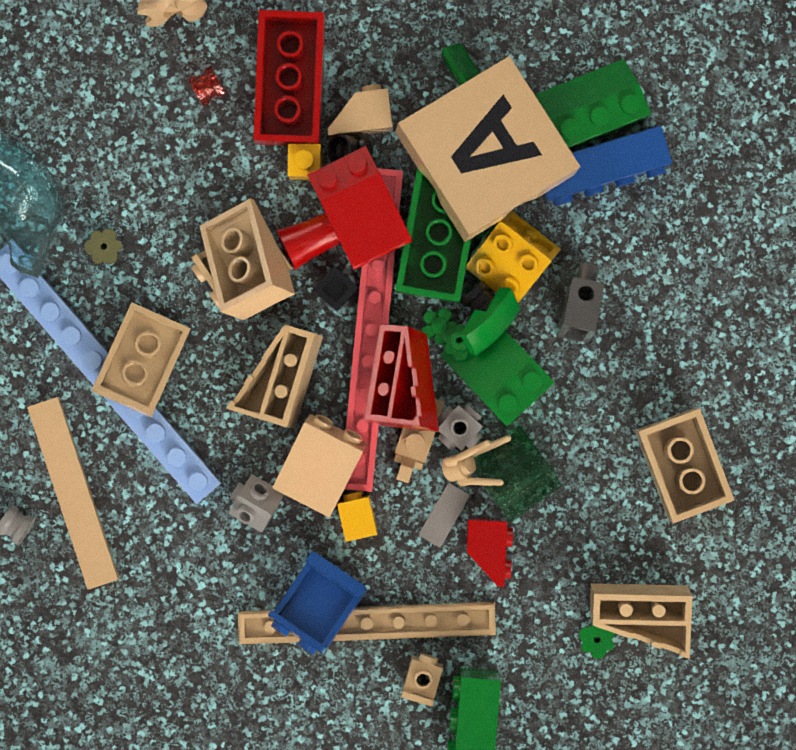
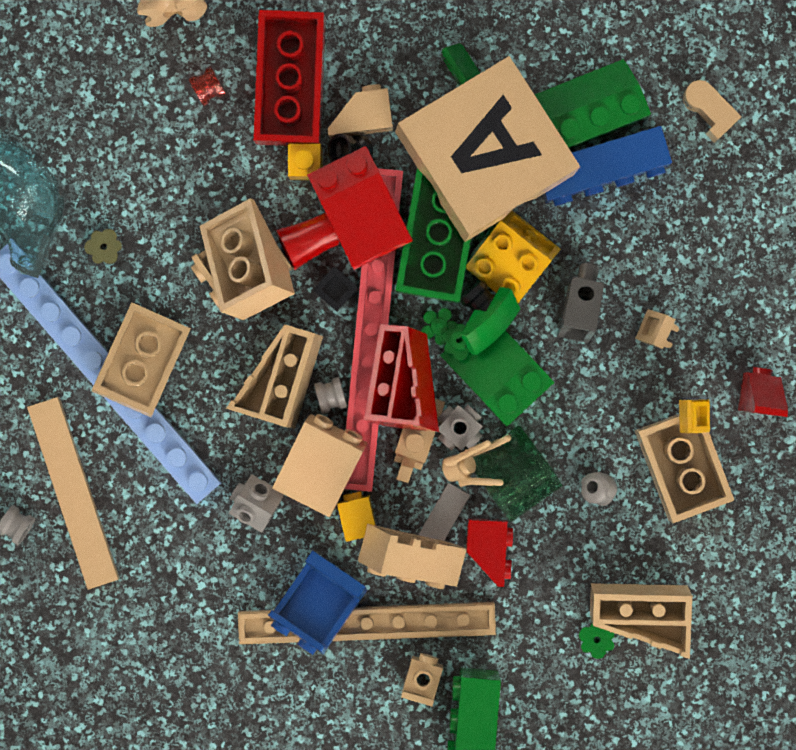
none -> light grey wheel [314,377,347,414]
none -> tan wedge [358,524,467,589]
none -> light grey piece [581,472,617,506]
none -> tan tile [635,309,679,349]
none -> yellow slope [679,399,710,433]
none -> tan leg [683,80,741,143]
none -> red slope [738,367,788,417]

